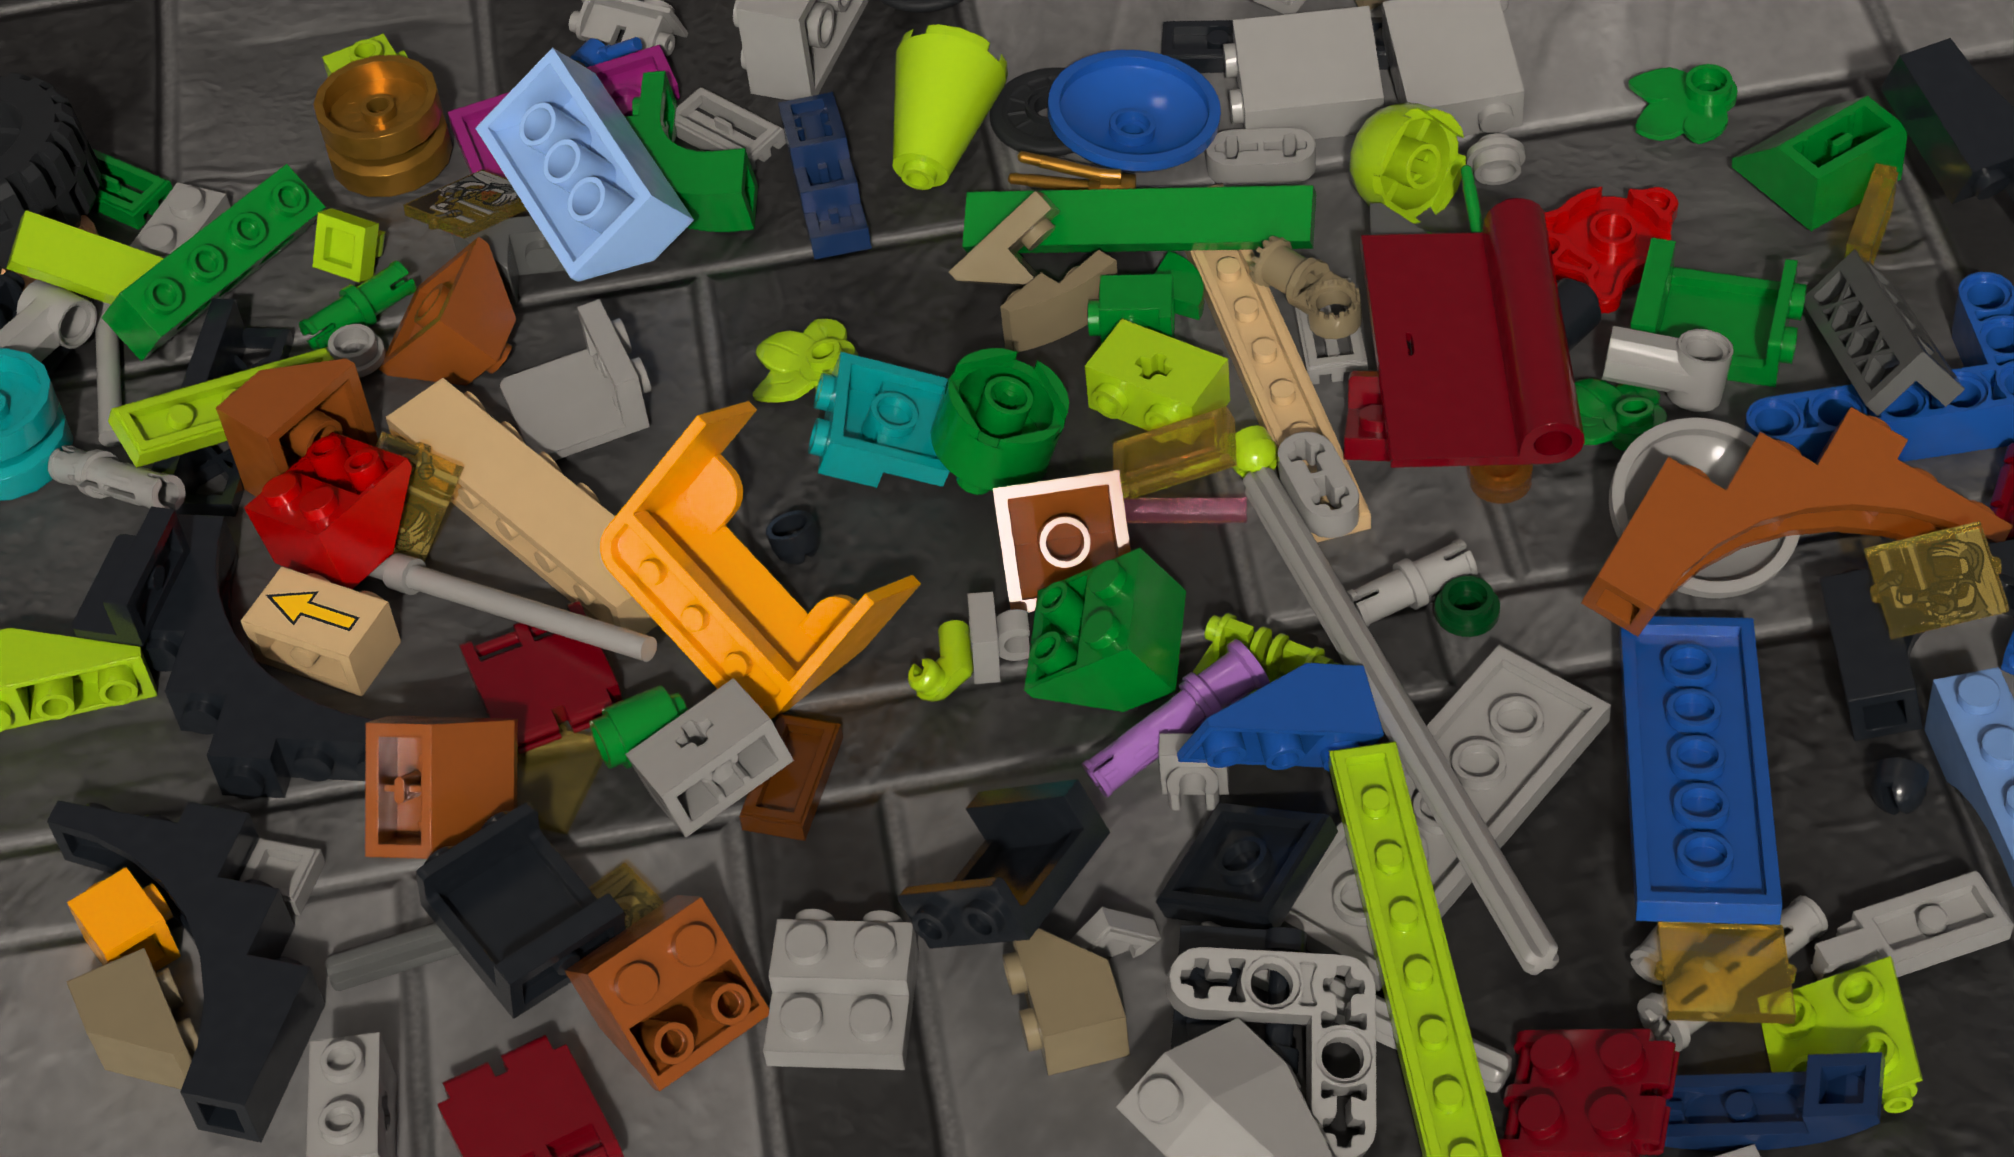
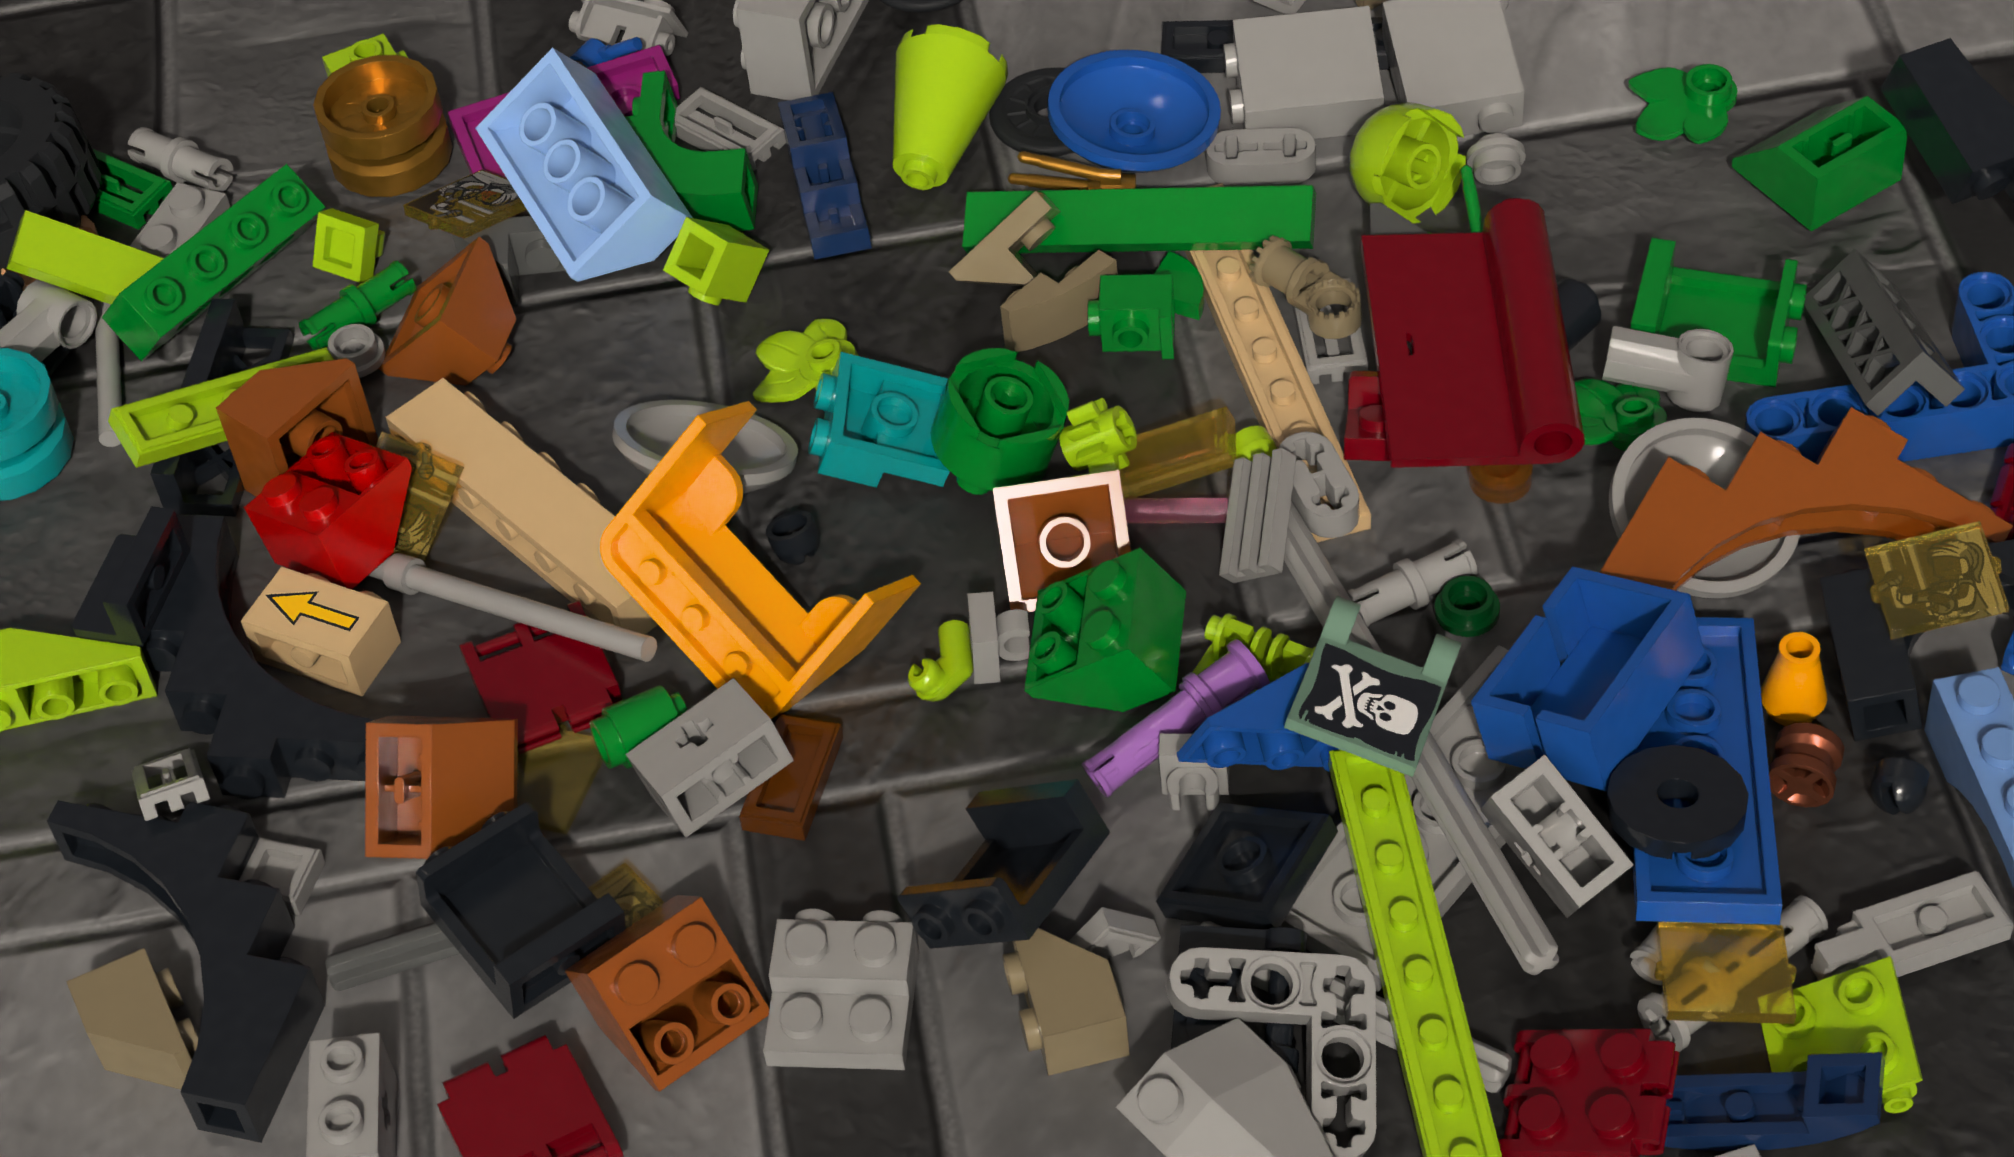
light grey pin [48,445,186,511] -> none
light orange brick [67,867,181,972] -> none
light grey bracket [500,299,651,461] -> none
lime brick [1085,319,1230,449] -> none
red tile [1544,187,1679,313] -> none
clear yellow tile [1845,163,1899,266] -> none
none -> light grey pin [127,127,233,192]
none -> light grey tile [131,748,210,821]
none -> light grey dish [612,400,798,494]
none -> lime brick [663,217,769,306]
none -> lime gear [1059,398,1137,473]
none -> light grey tile [1219,448,1297,583]
none -> flag [1284,595,1462,777]
none -> blue piece [1471,566,1705,791]
none -> light grey brick [1480,755,1634,918]
none -> black tile [1606,745,1749,859]
none -> light orange cone [1761,632,1827,726]
none -> copper wheel [1769,722,1845,808]

